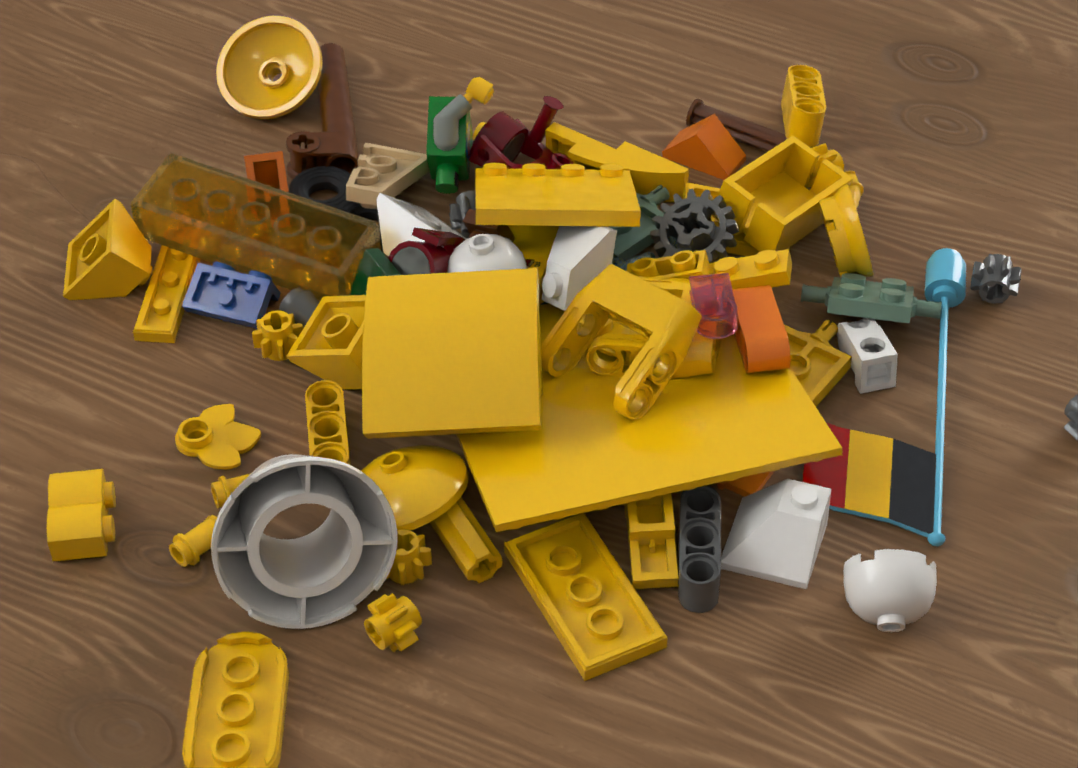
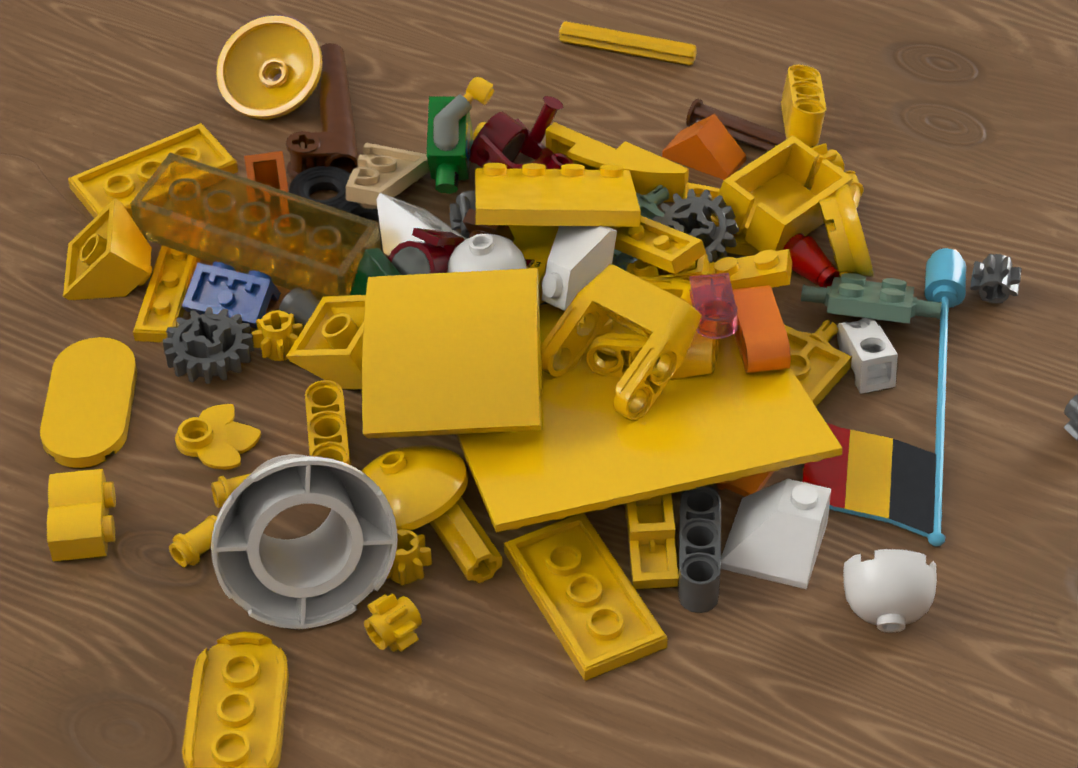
none -> yellow tile [40,337,137,468]
none -> yellow tile [68,123,238,218]
none -> dark grey gear [163,307,254,384]
none -> yellow axle [559,21,697,65]
none -> yellow plate [607,216,706,275]
none -> red cone [782,233,839,288]

